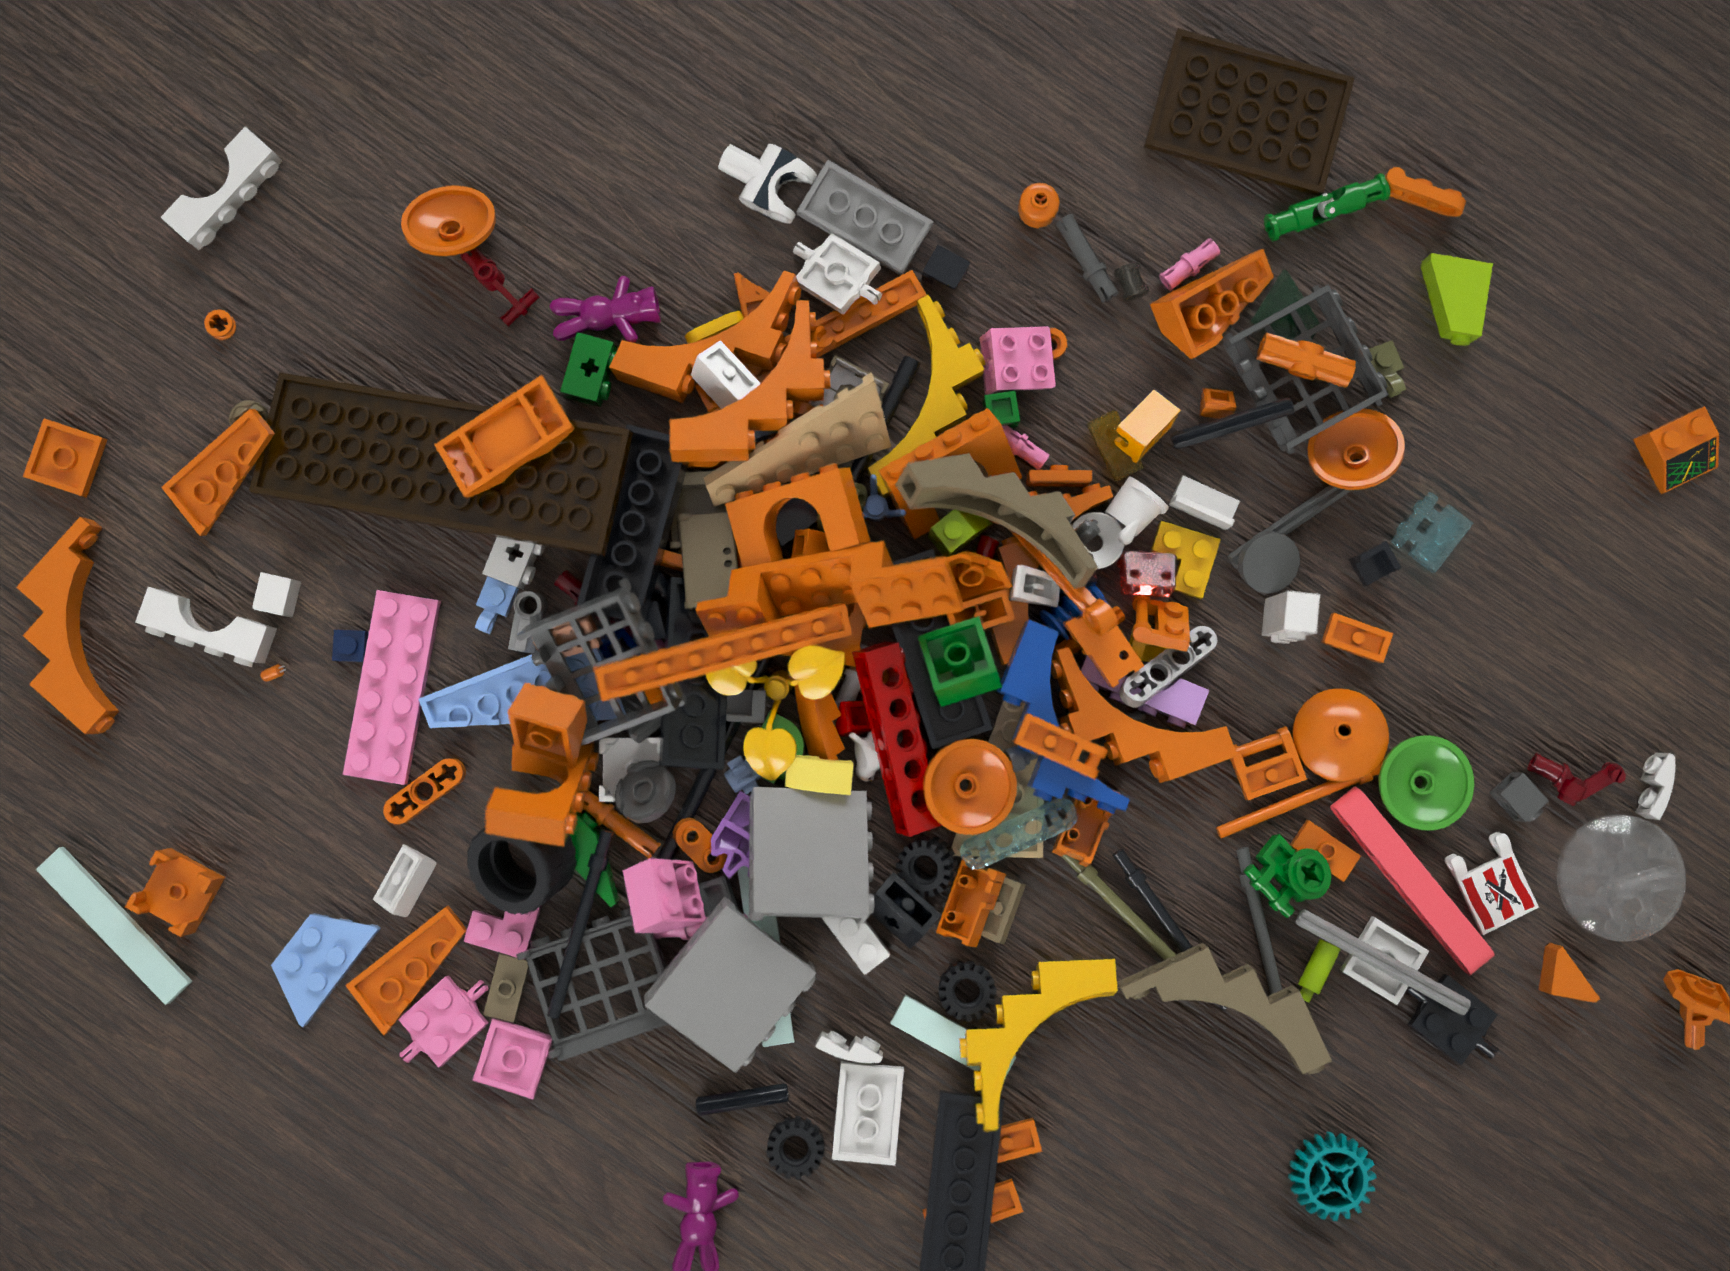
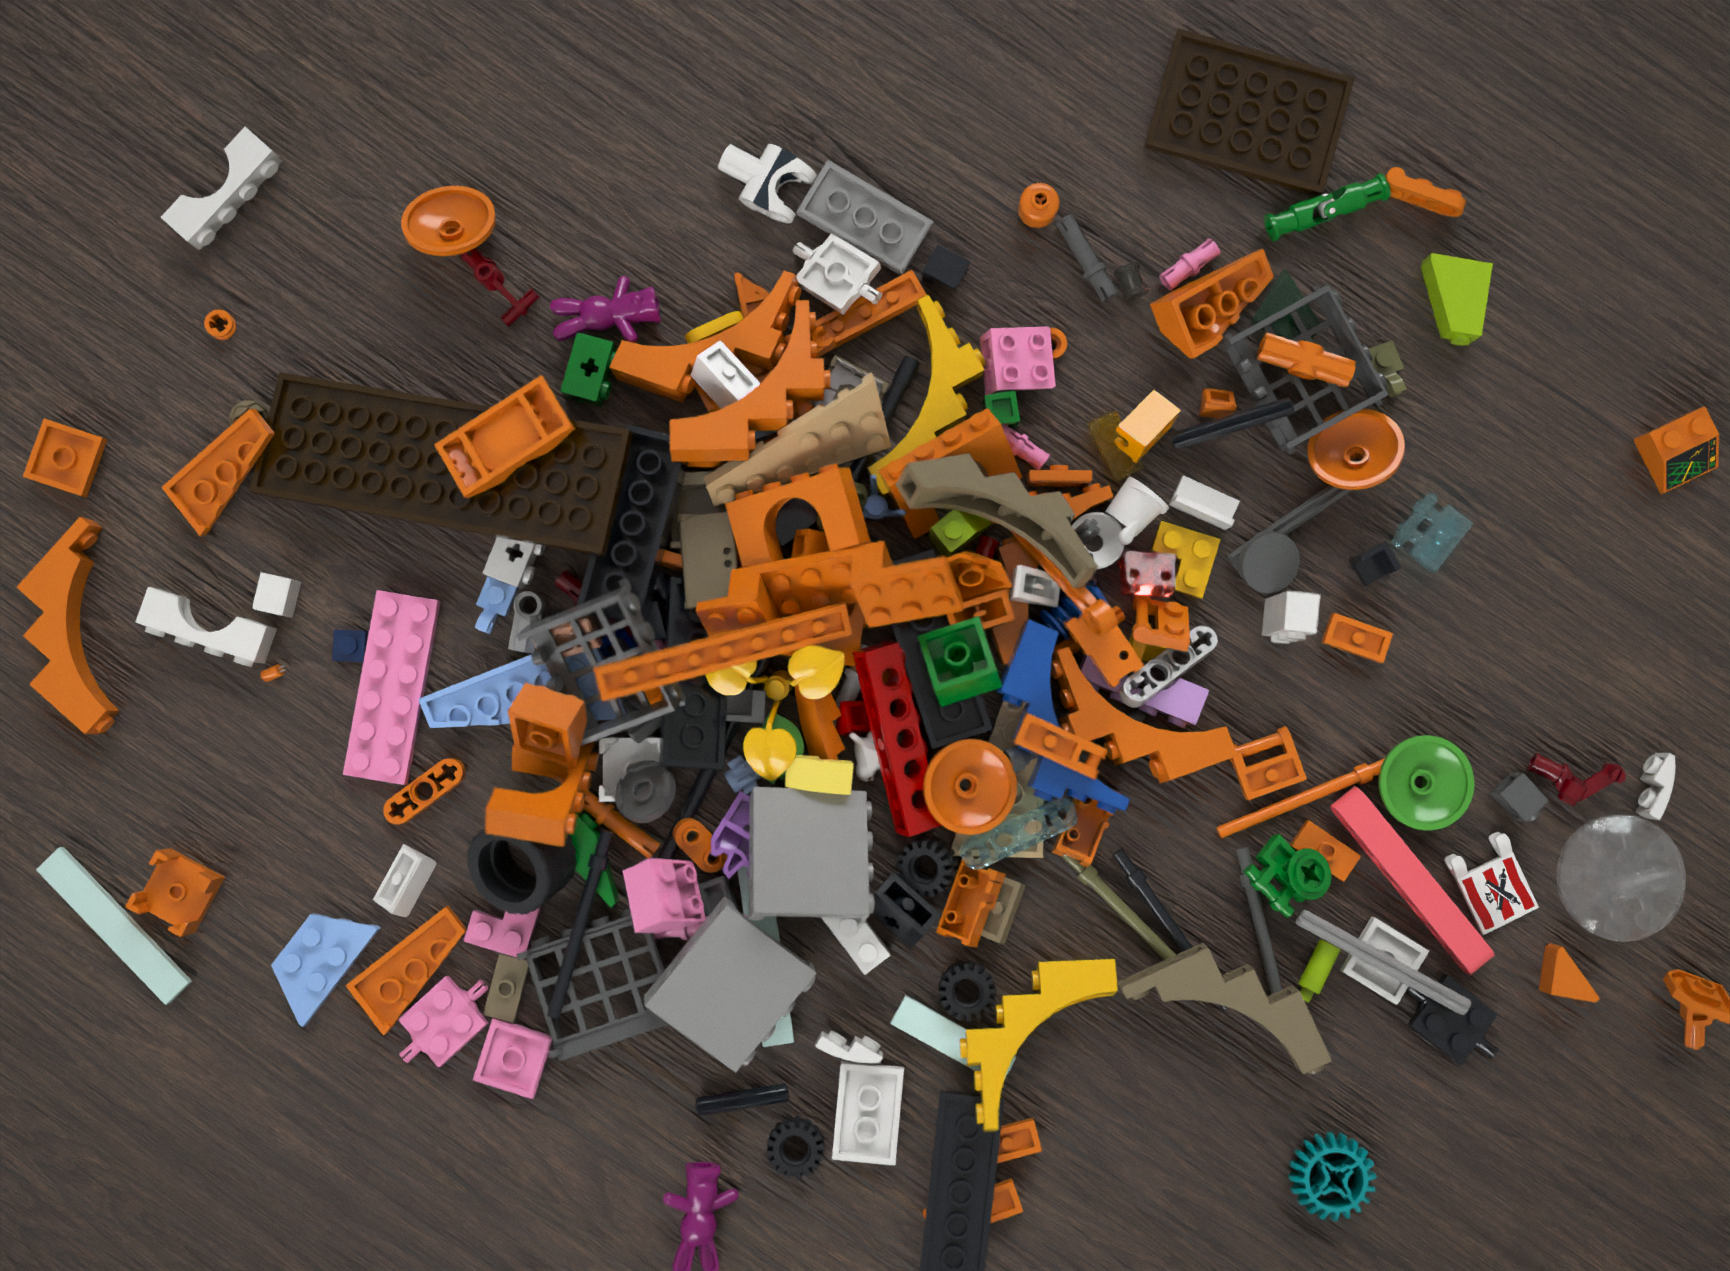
orange dish [1292,689,1389,782] -> none

